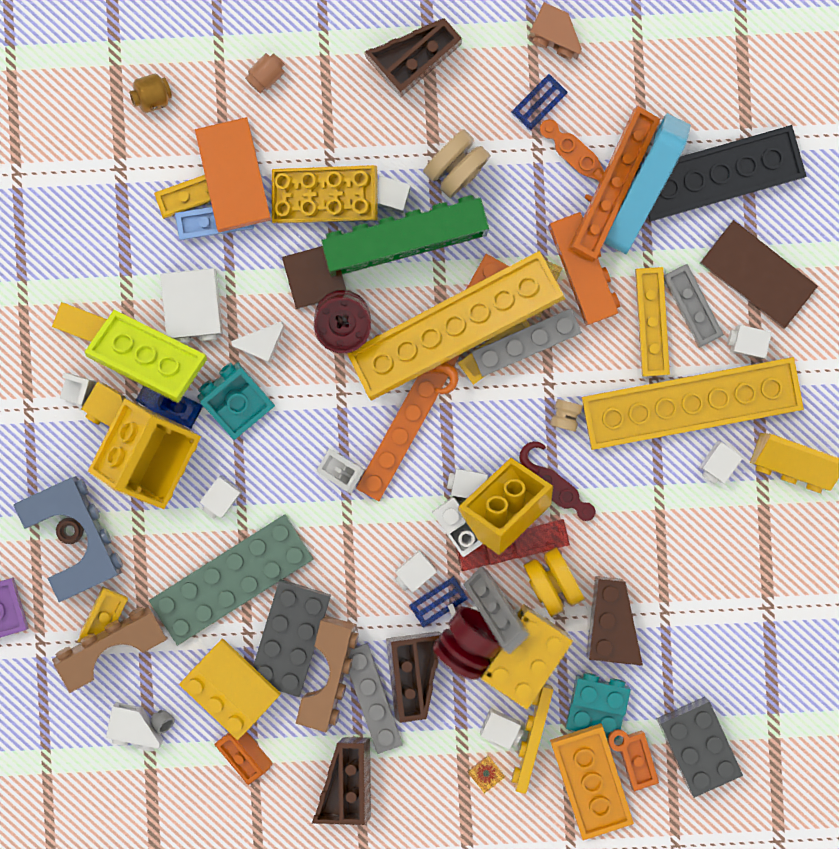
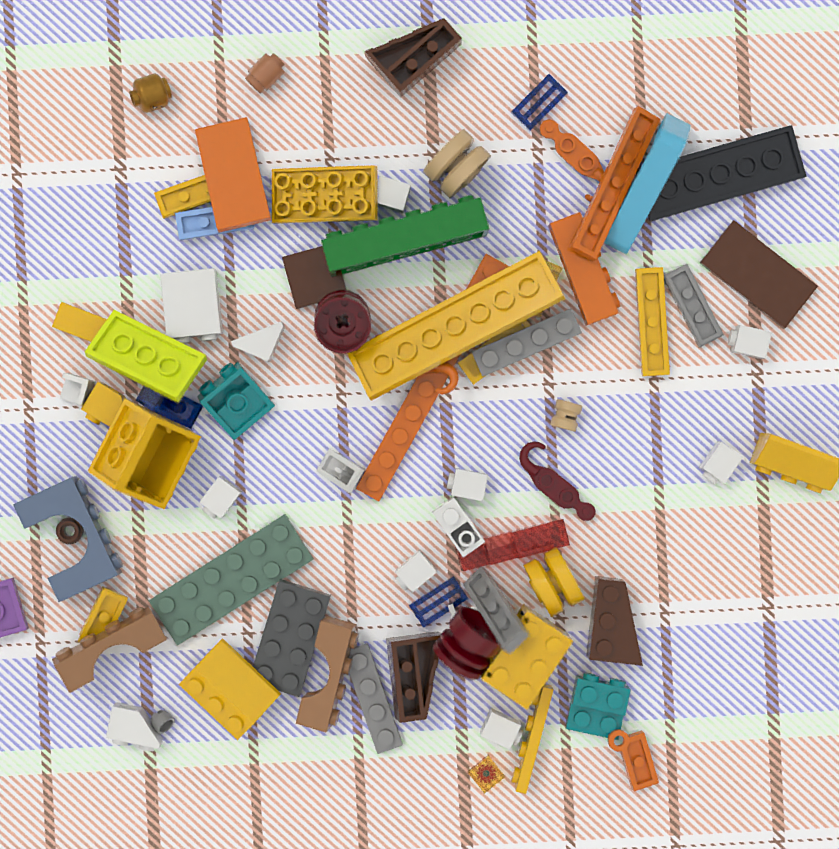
orange slope [214,731,273,785] -> none
reddish brown wedge [312,737,371,825] -> none
yellow slope [458,458,553,555] -> none
nougat slope [529,2,582,60] -> none
light orange plate [550,723,634,840] -> none
yellow plate [581,357,804,450] -> none
dark grey brick [656,697,743,798] -> none

